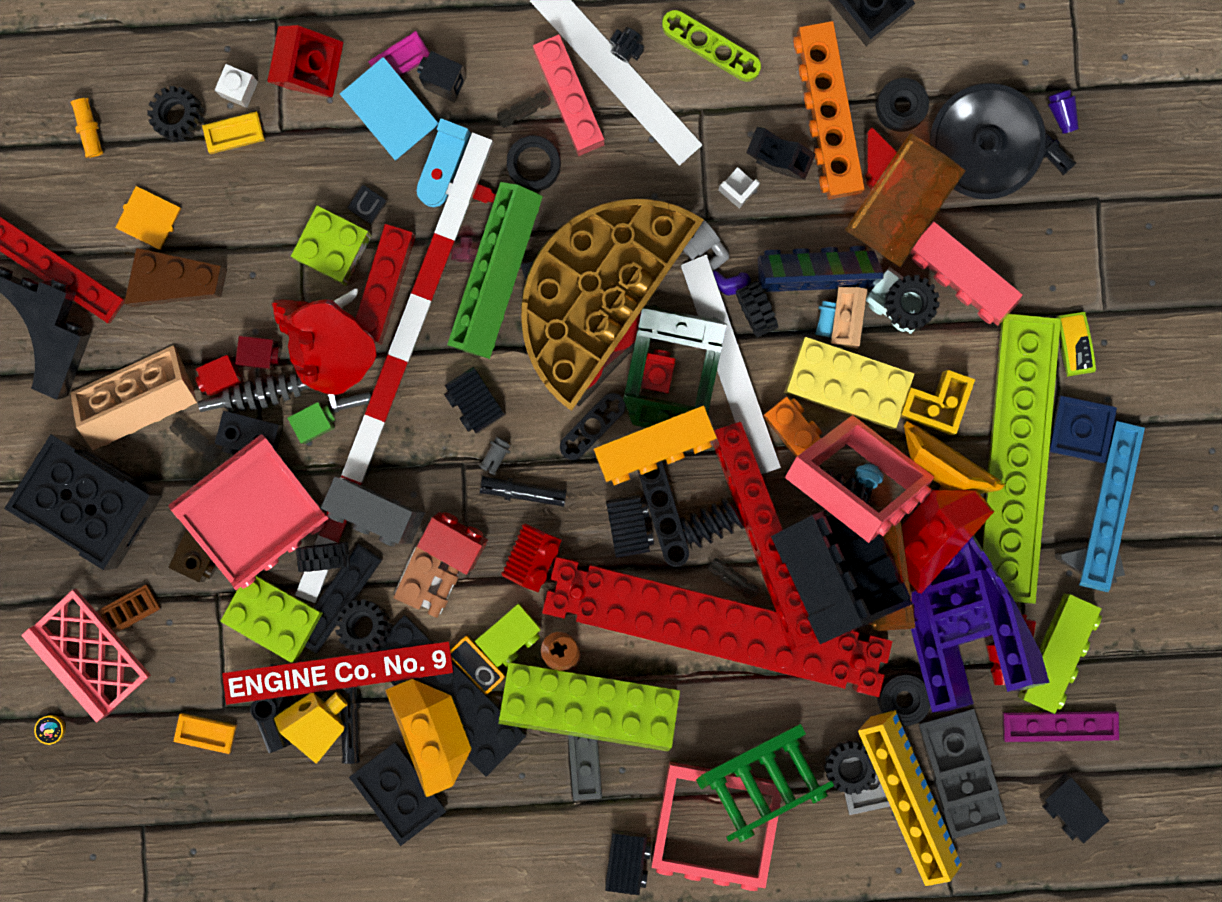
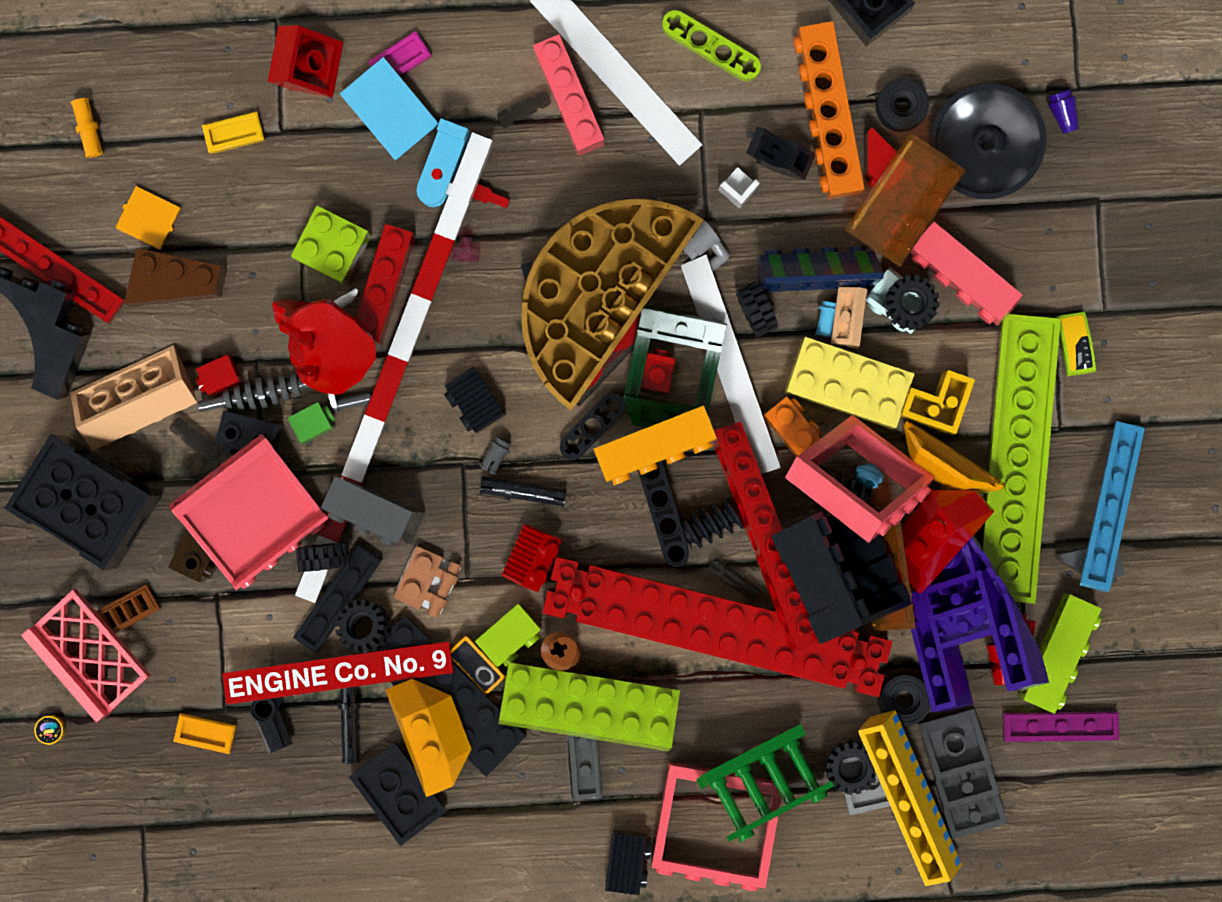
black tyre [147,86,204,142] -> none
white brick [215,64,258,108] -> none
lime plate [220,575,323,663] -> none
dark red brick [235,336,281,370] -> none
yellow torso [274,692,348,763] -> none
black tile [347,185,387,225] -> none
black brick [417,51,467,103] -> none
brick [417,512,489,575] -> none
bright green brick [447,182,543,359] -> none
black tyre [506,135,561,192] -> none
black brick [606,495,654,558] -> none
black gear [609,27,645,63] -> none
dark purple arm [713,270,751,296] -> none
black brick [1040,773,1110,843] -> none
black pin [1044,133,1077,176] -> none
dark blue plate [1049,396,1117,463] -> none

